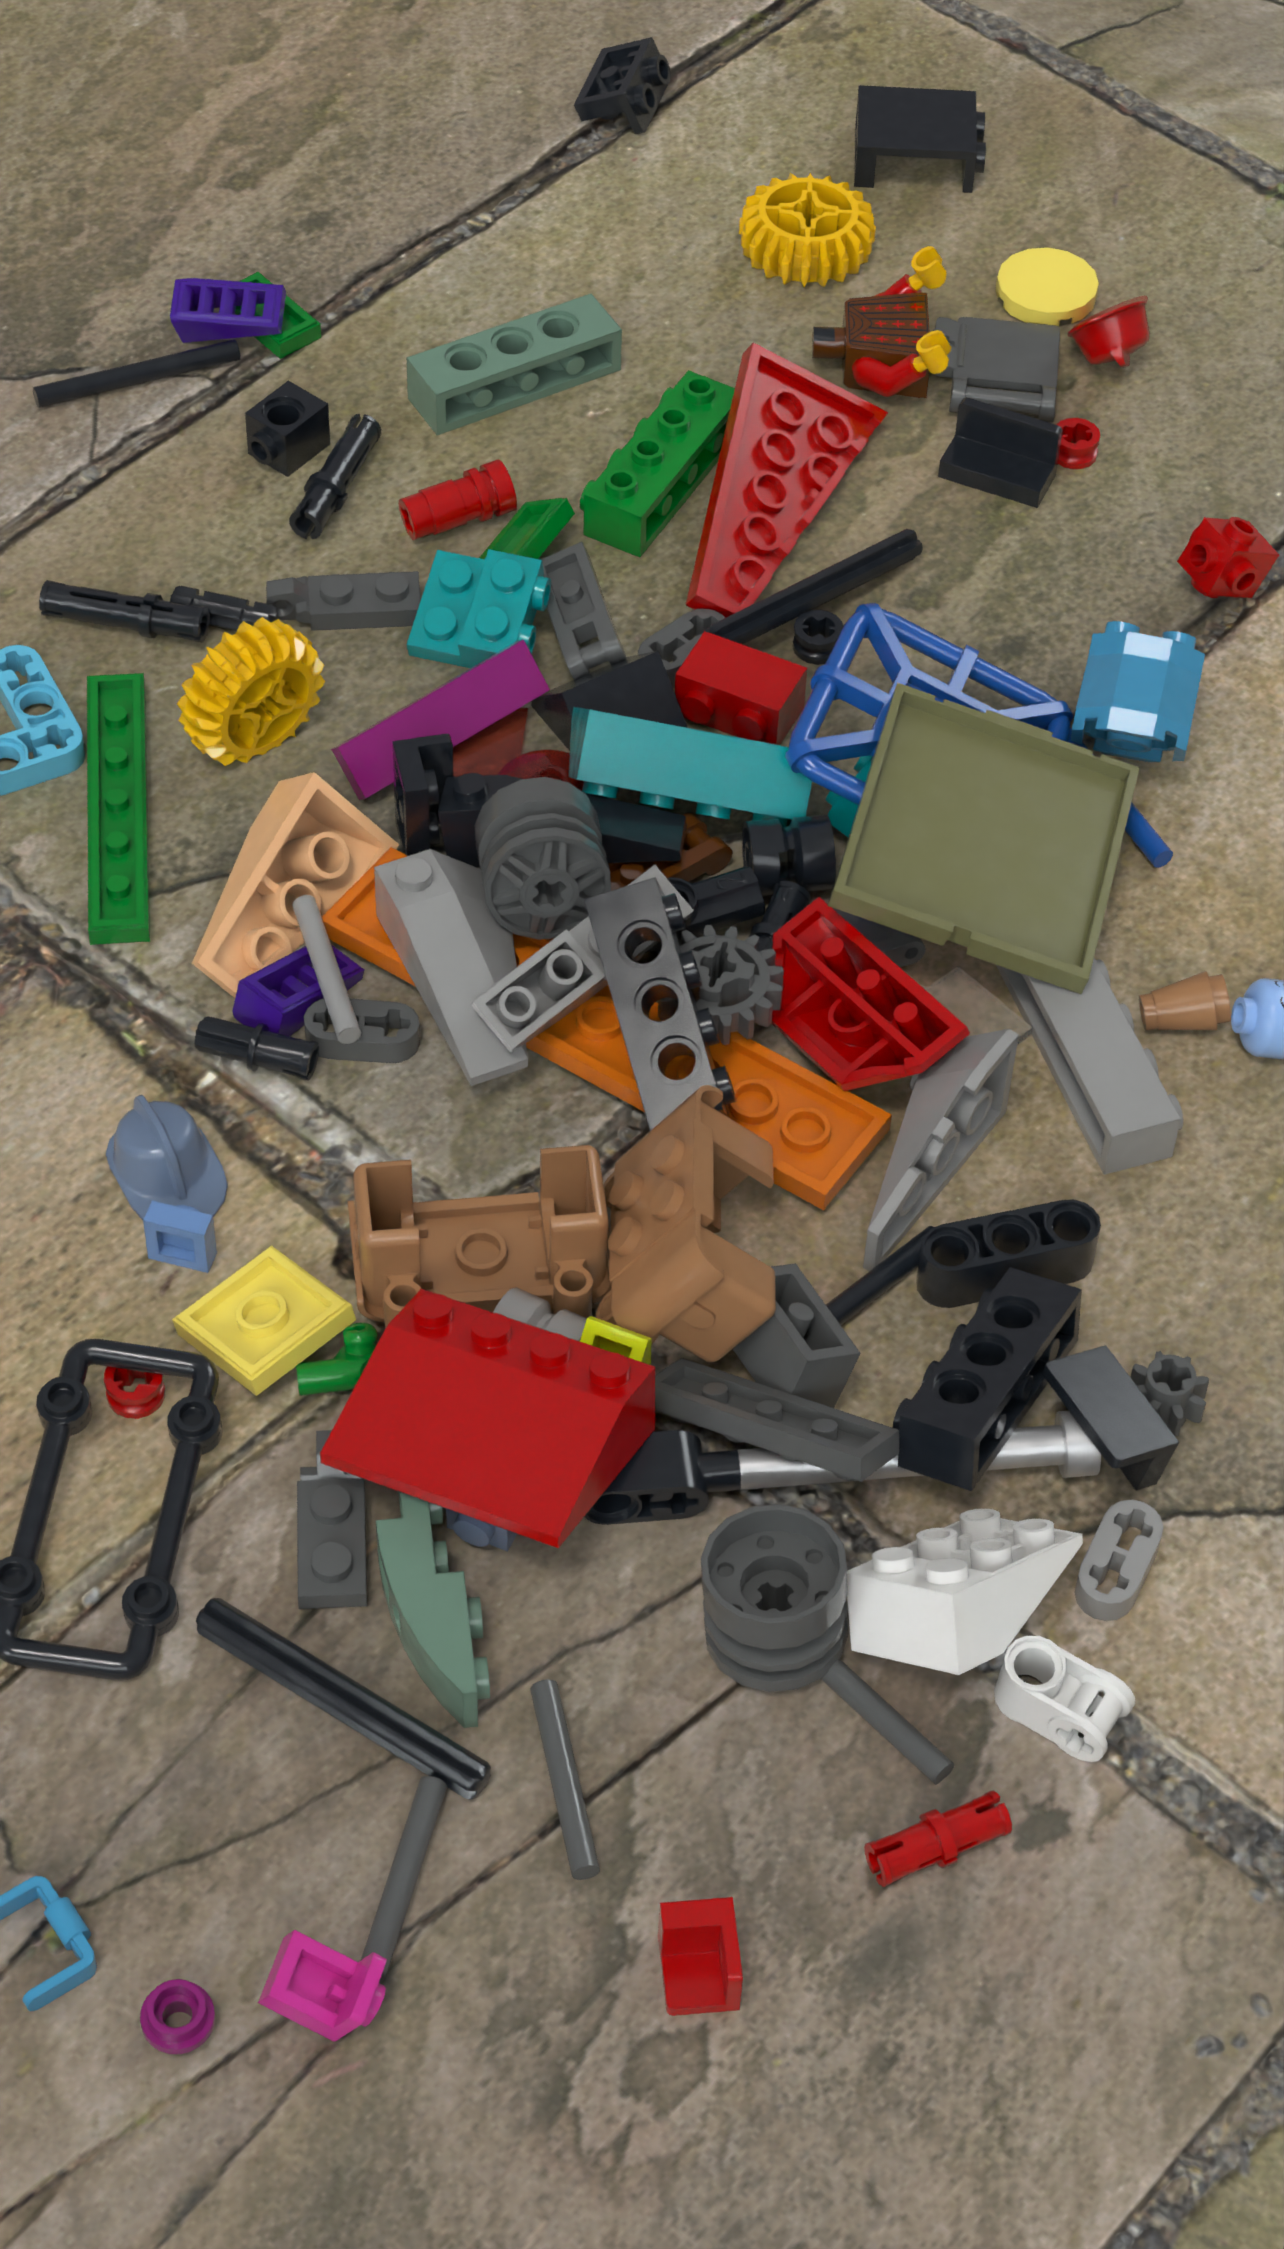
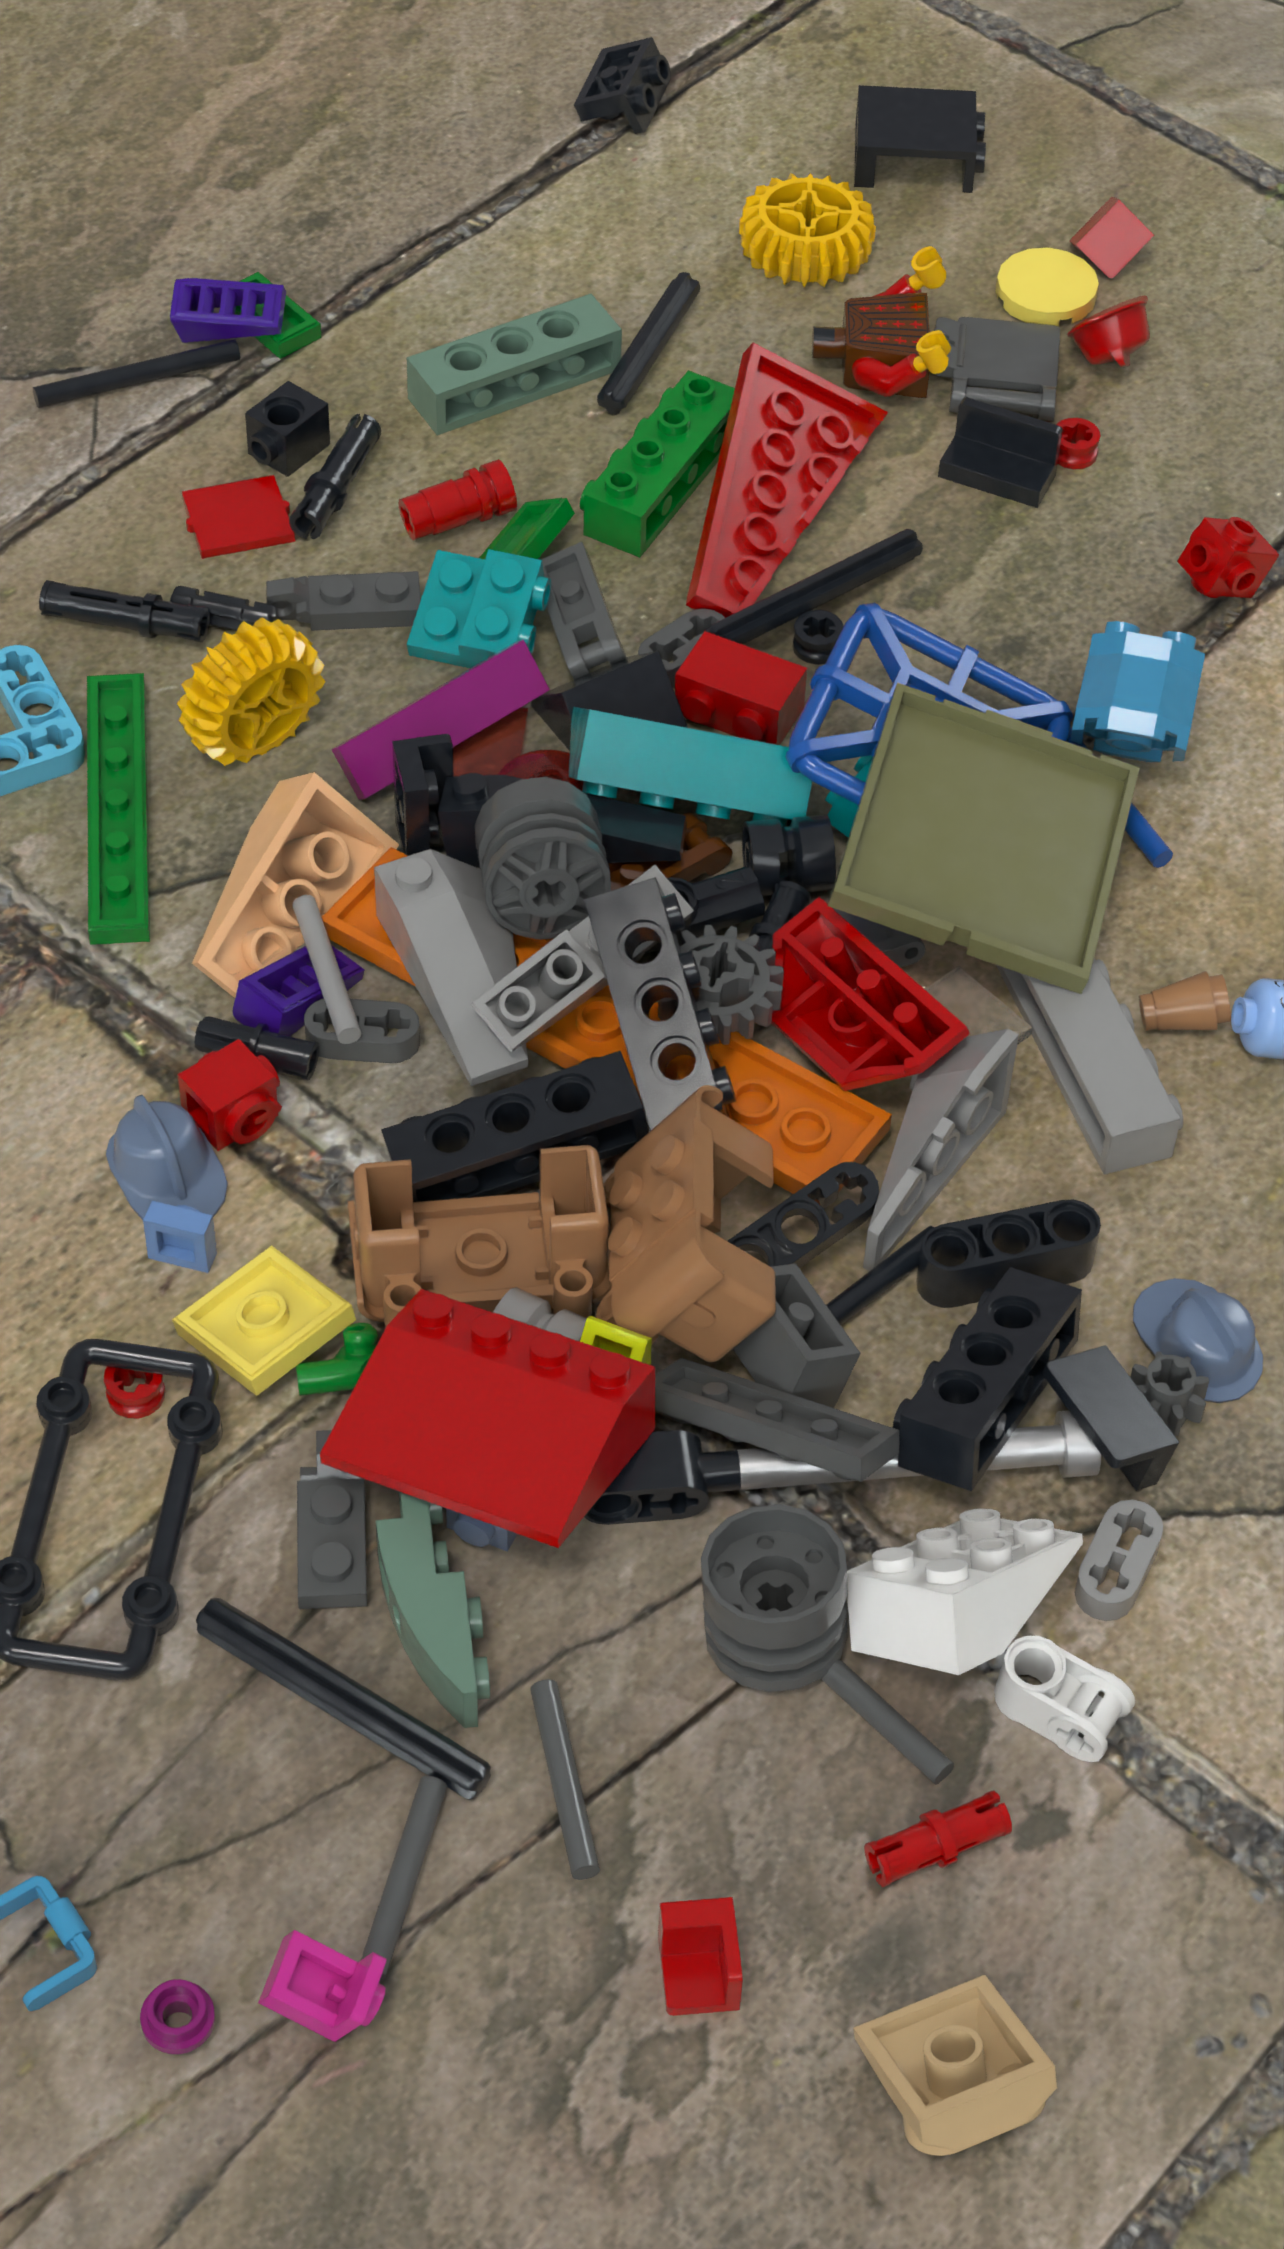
none -> red brick [178,1039,282,1151]
none -> red piece [182,475,295,559]
none -> black brick [381,1051,648,1202]
none -> black axle [597,272,700,415]
none -> black beam [728,1162,879,1268]
none -> tan slope [853,1975,1057,2156]
none -> panel [1070,196,1154,278]
none -> sand blue piece [1133,1278,1263,1403]

